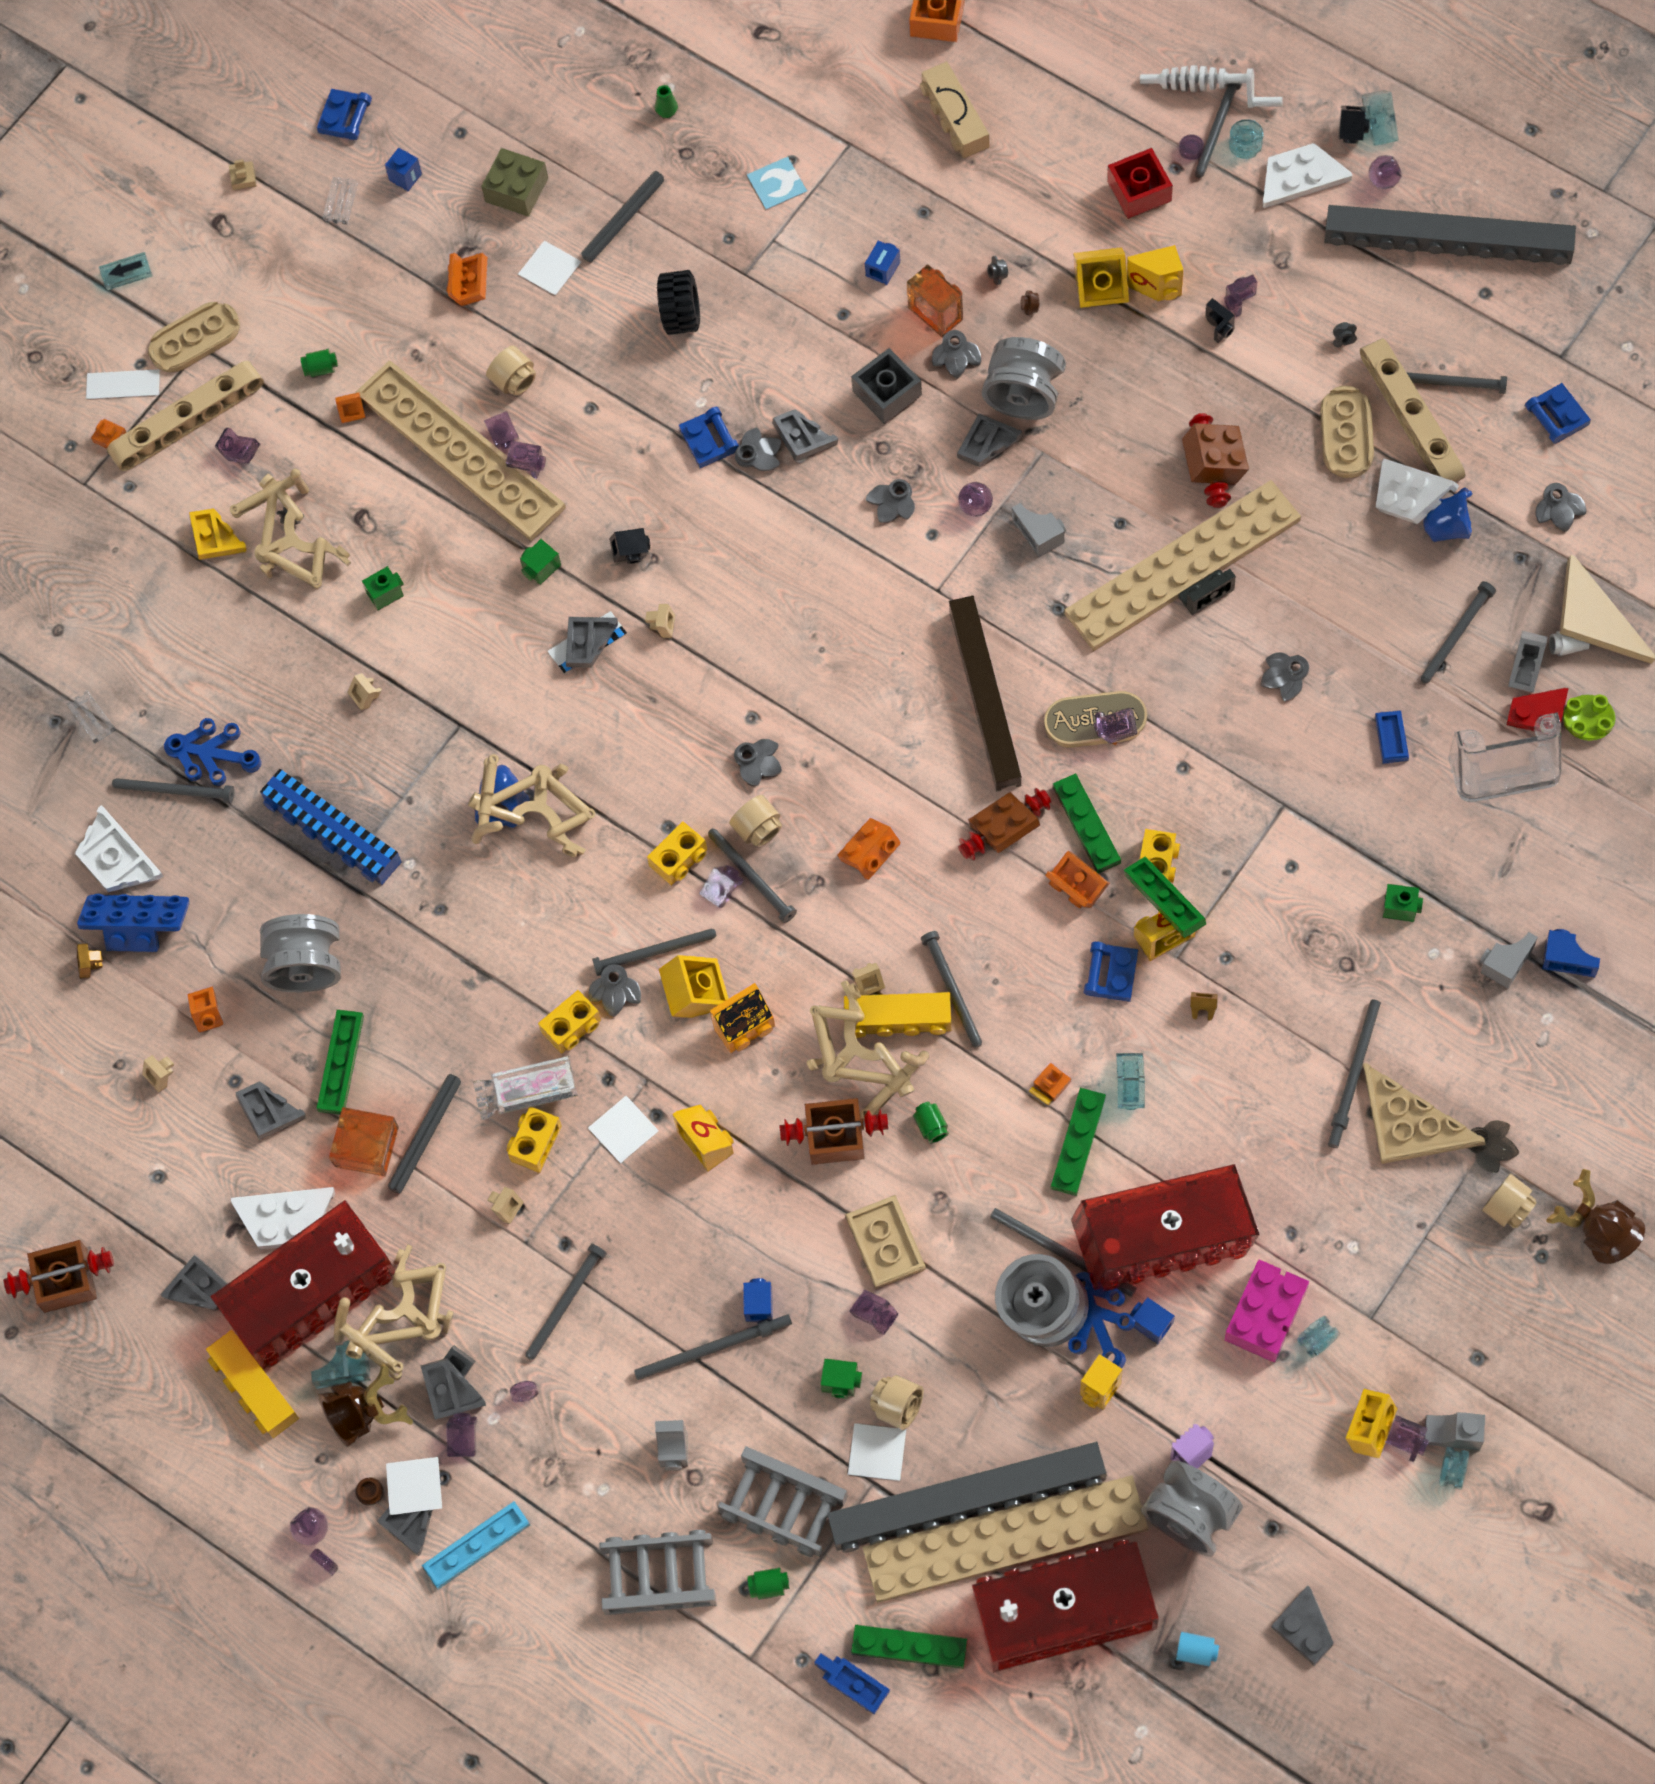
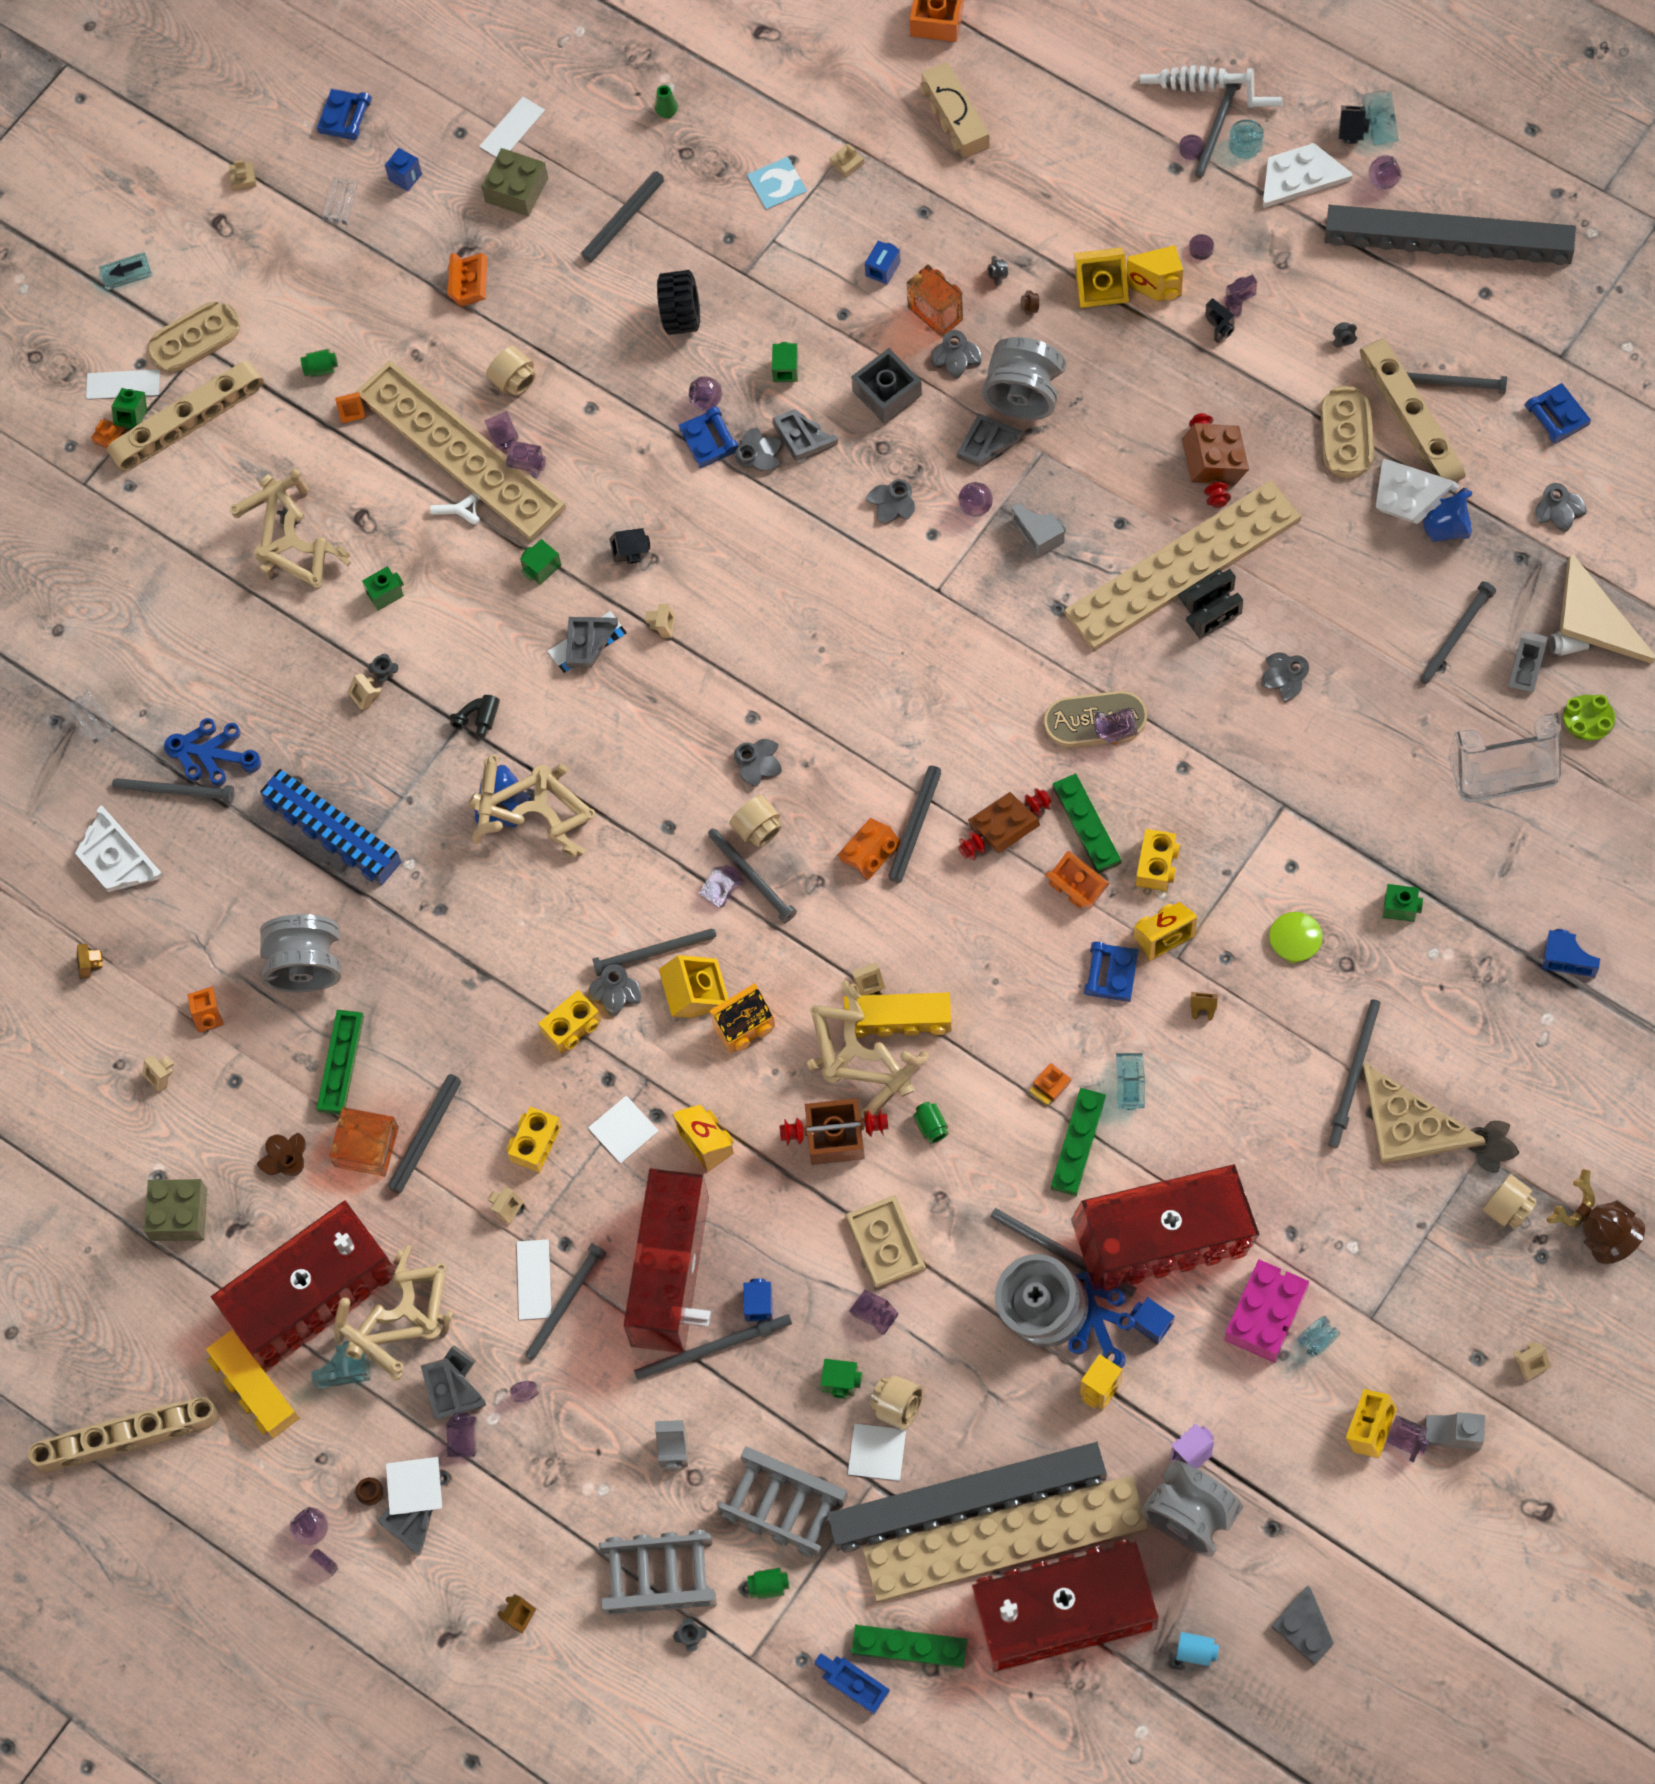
dark orange brick [3,1240,114,1313] -> none
blue bracket [77,894,190,952] -> none
flat silver wing [161,1255,236,1311] -> none
yellow wing [189,508,246,560] -> none
clear purple bracket [215,427,260,464] -> none
white wing [231,1187,335,1250] -> none
flat silver wing [236,1081,306,1140] -> none
reddish brown helmet [318,1364,413,1447] -> none
medium azure tile [422,1501,530,1590] -> none
clear tile [473,1056,578,1120] -> none
white sticker [518,241,582,295] -> none
yellow brick [647,821,707,886] -> none
dark grey bar [920,931,982,1048] -> none
dark brown tile [949,595,1022,792] -> none
red brick [1107,148,1173,219] -> none
green plate [1124,856,1206,938] -> none
blue tile [1375,710,1409,764] -> none
clear light blue wheel [1439,1447,1469,1490] -> none
light grey arch [1480,932,1538,989] -> none
red wing [1506,688,1569,737] -> none
none -> tan beam [28,1397,219,1472]
none -> green brick [111,388,147,429]
none -> olive brick [144,1179,208,1241]
none -> reddish brown plate [257,1133,306,1176]
none -> dark grey plate [368,654,399,682]
none -> white piece [430,493,480,525]
none -> pearl dark grey plant [449,695,500,737]
none -> white sticker [479,97,545,157]
none -> pearl gold tile [497,1594,536,1633]
none -> white sticker [517,1239,551,1320]
none -> clear red piece [623,1168,711,1353]
none -> dark grey plate [673,1618,707,1652]
none -> clear purple piece [689,376,723,411]
none -> green brick [772,342,799,382]
none -> tan tile [830,144,864,178]
none -> dark grey axle [888,765,941,883]
none -> pearl dark grey bracket [1186,592,1243,639]
none -> clear purple tile [1189,234,1214,260]
none -> lime dish [1269,912,1323,964]
none -> tan tile [1513,1341,1551,1381]

